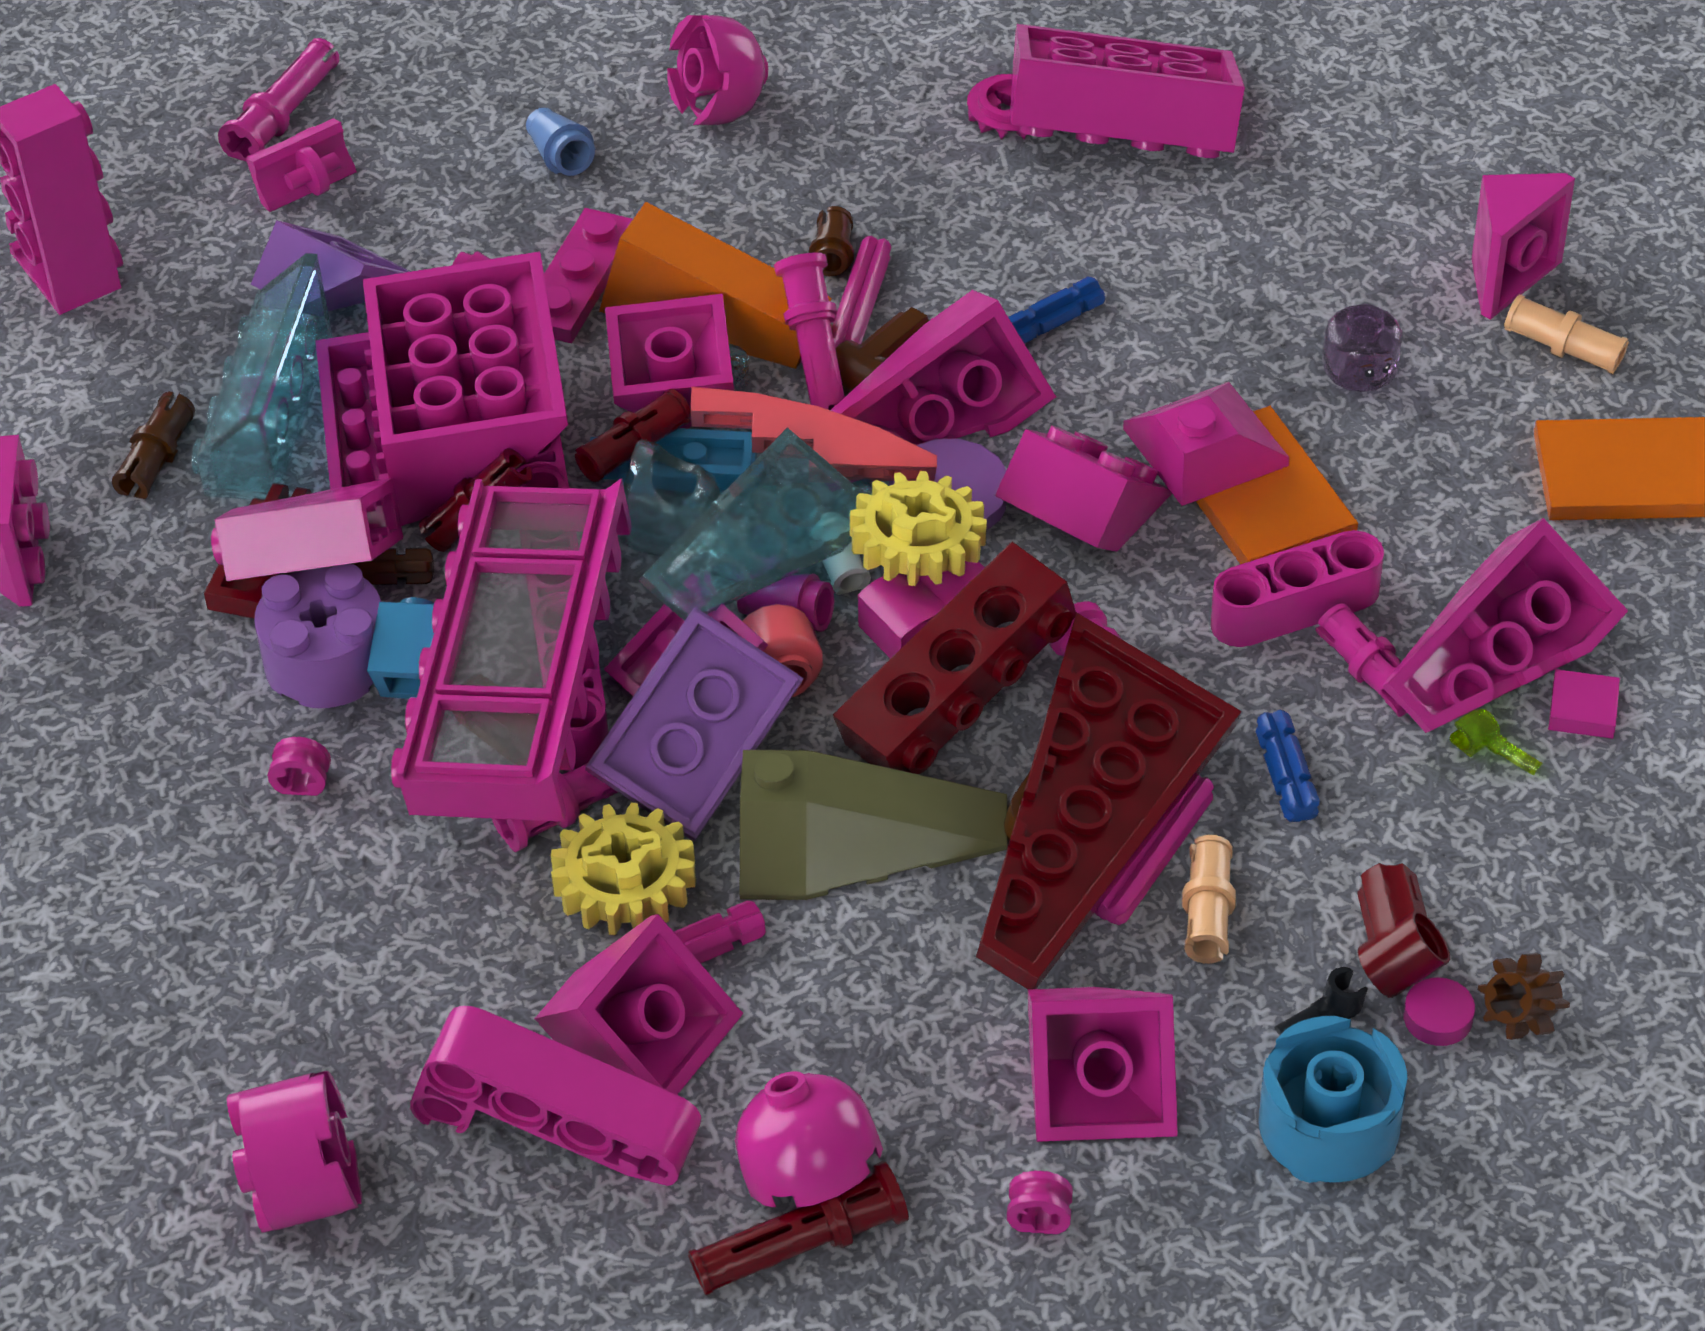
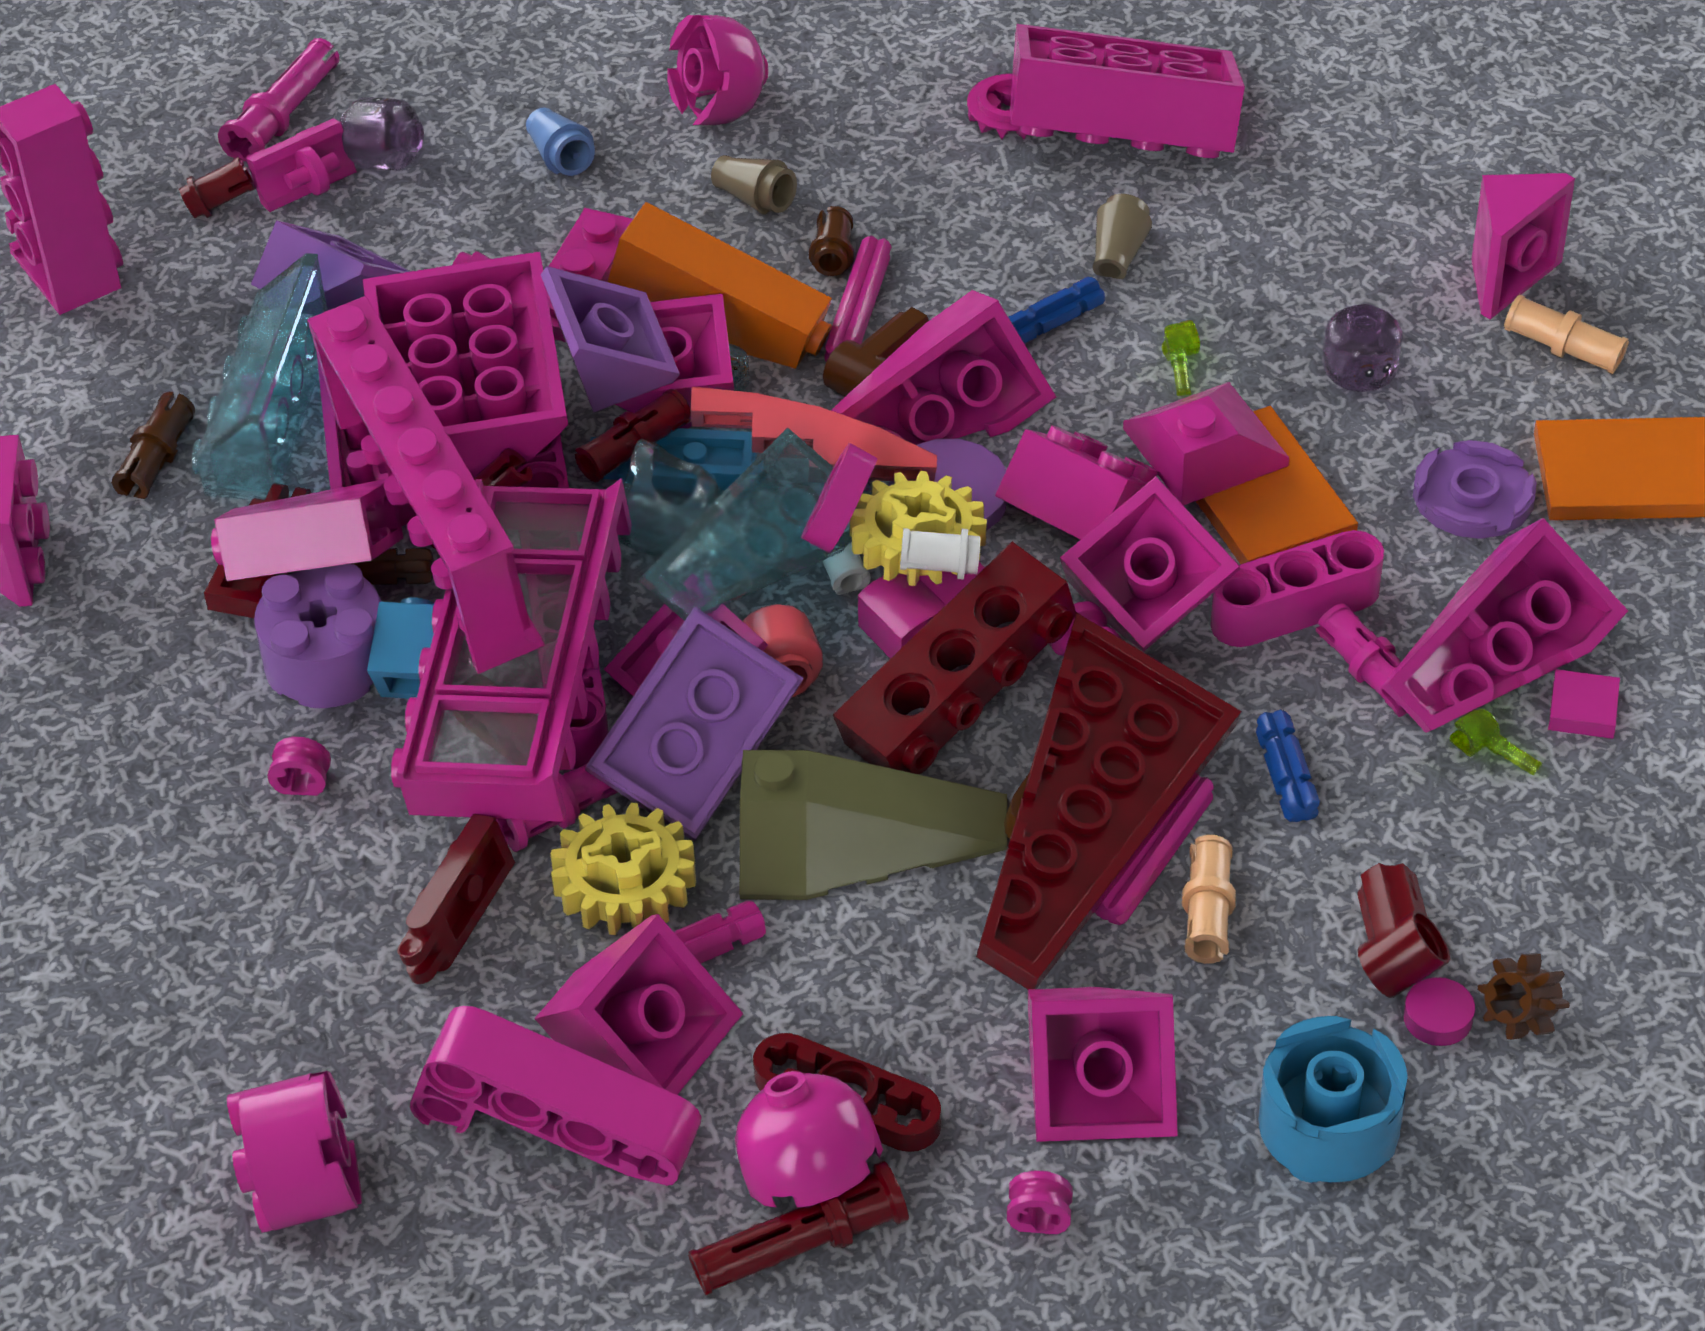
dark pink cone [736,574,834,632] -> none
dark pink pin [774,253,845,410] -> none
black hand [1274,967,1368,1035] -> none
none -> dark red pin [179,157,256,218]
none -> dark pink window [307,296,546,674]
none -> clear purple head [340,97,424,171]
none -> dark red hinge [397,814,516,984]
none -> medium lavender slope [541,266,680,413]
none -> dark tan cone [711,155,797,215]
none -> dark red beam [753,1033,941,1152]
none -> dark pink beam [801,443,877,553]
none -> white pin [900,528,980,580]
none -> dark pink slope [1060,476,1240,652]
none -> dark tan cone [1093,194,1152,279]
none -> clear neon green hand [1161,320,1200,396]
none -> medium lavender tile [1413,440,1537,539]

